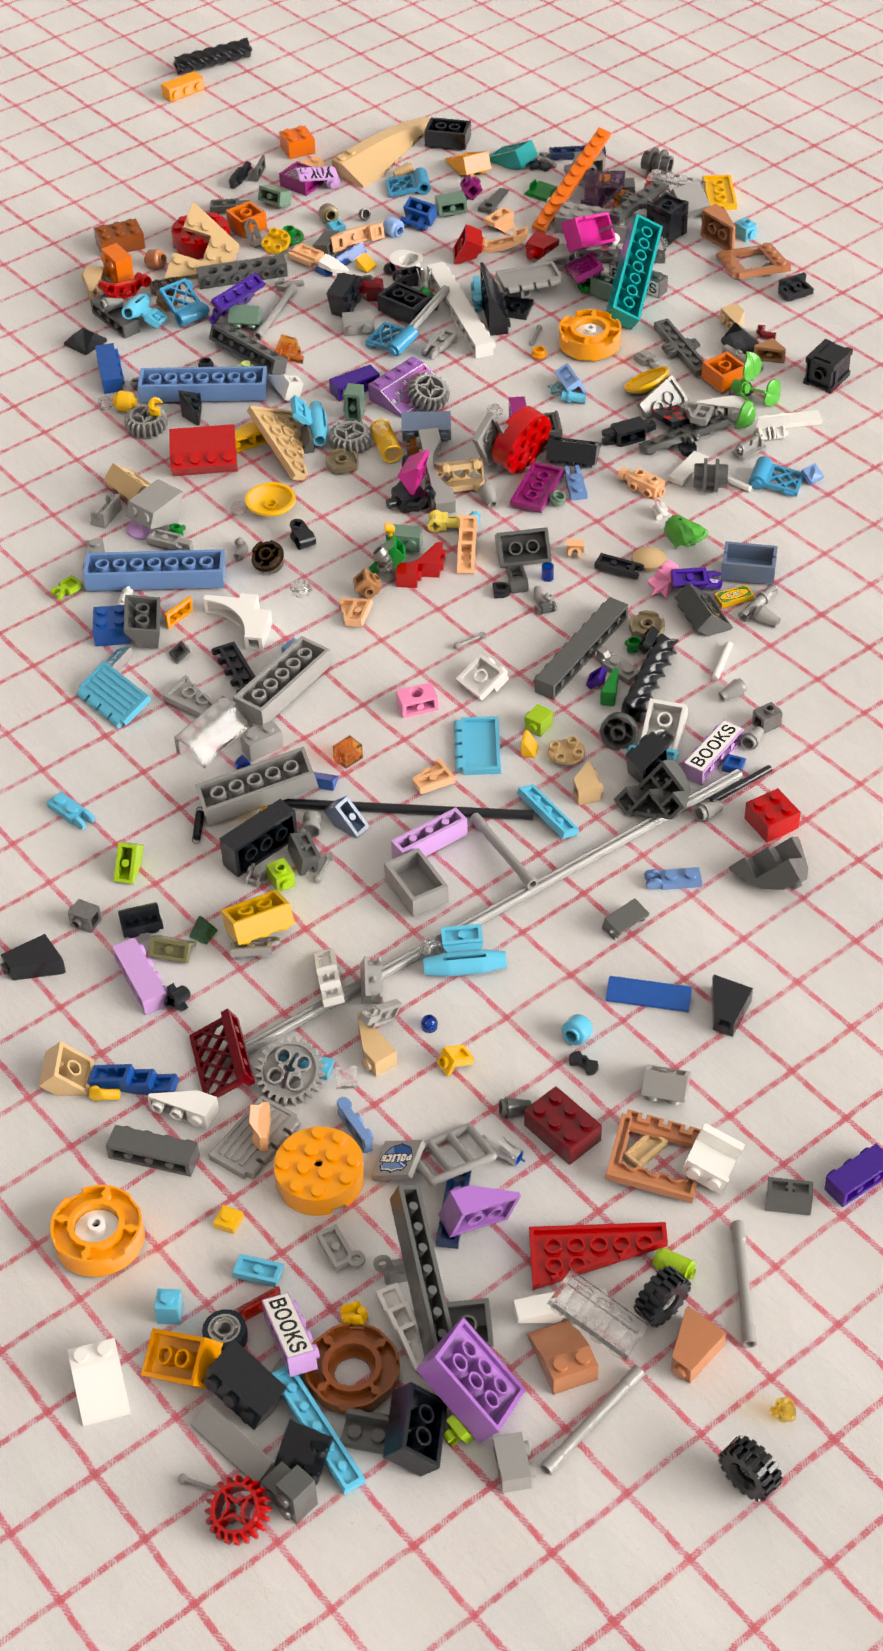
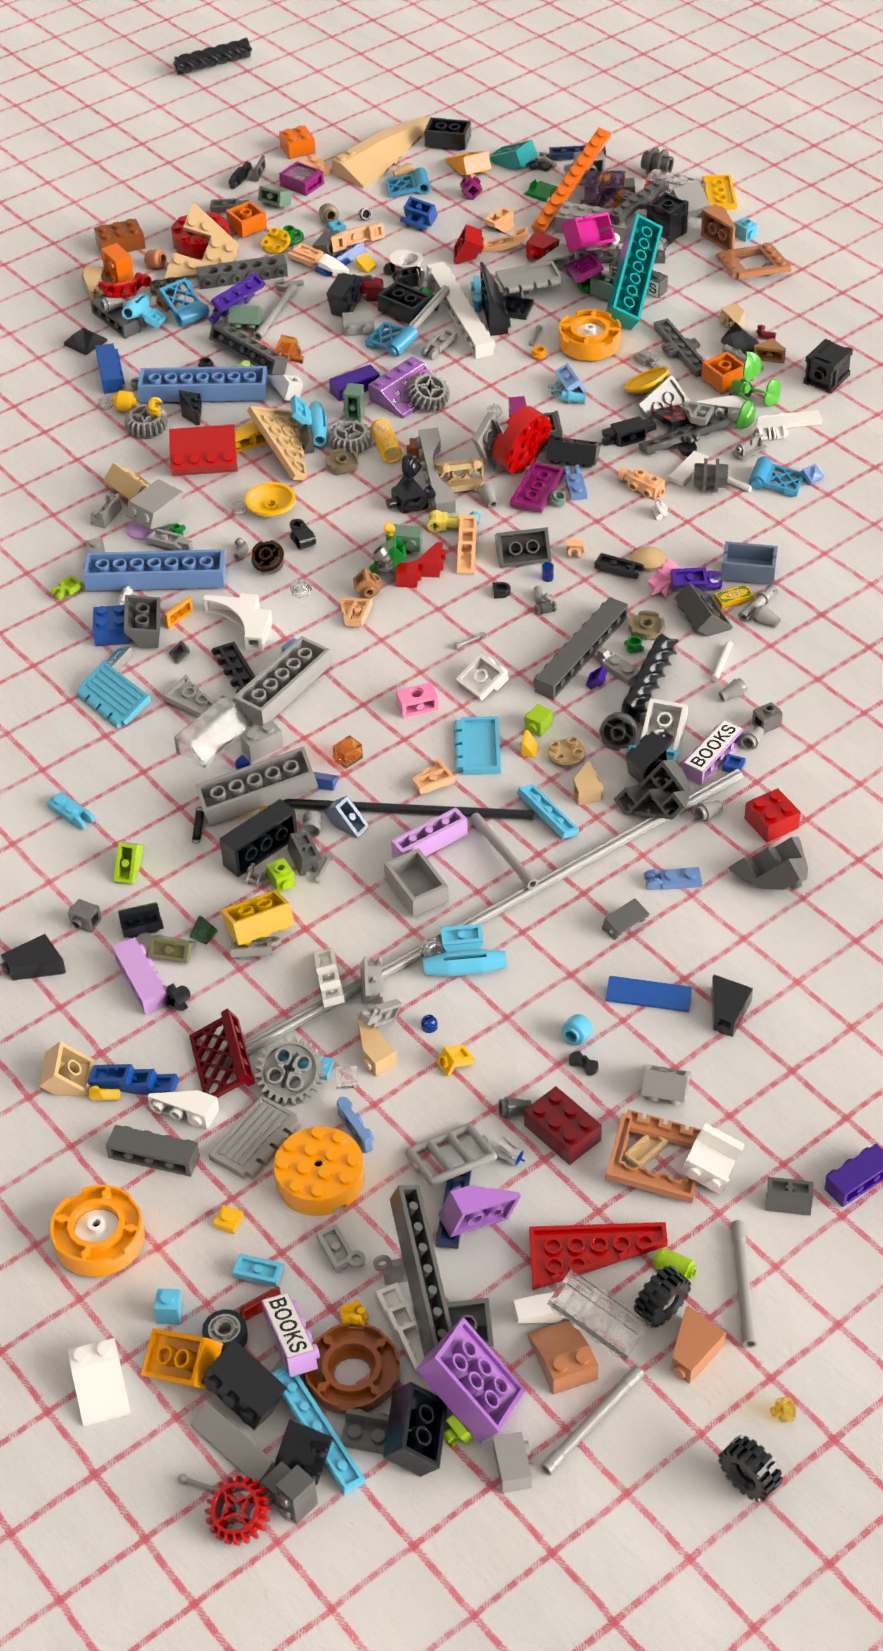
light orange brick [161,71,204,102] -> none
dark grey beam [244,219,262,247] -> none
light nougat slope [249,1102,271,1151] -> none
lavender door [296,166,340,189] -> none
tile [371,1140,426,1181] -> none
light blue head [383,217,404,238] -> none
dark pink slope [397,449,430,495] -> none
sand blue piece [401,411,451,443] -> none
sand green brick [435,191,467,217] -> none
dark grey piece [478,188,509,214] -> none
dark grey slope [506,564,529,594] -> none
green slope [600,668,619,706] -> none
black beam [637,626,659,654] -> none
bright green piece [664,515,708,549] -> none
black bar [709,765,772,802] -> none
black bracket [778,272,814,302] -> none

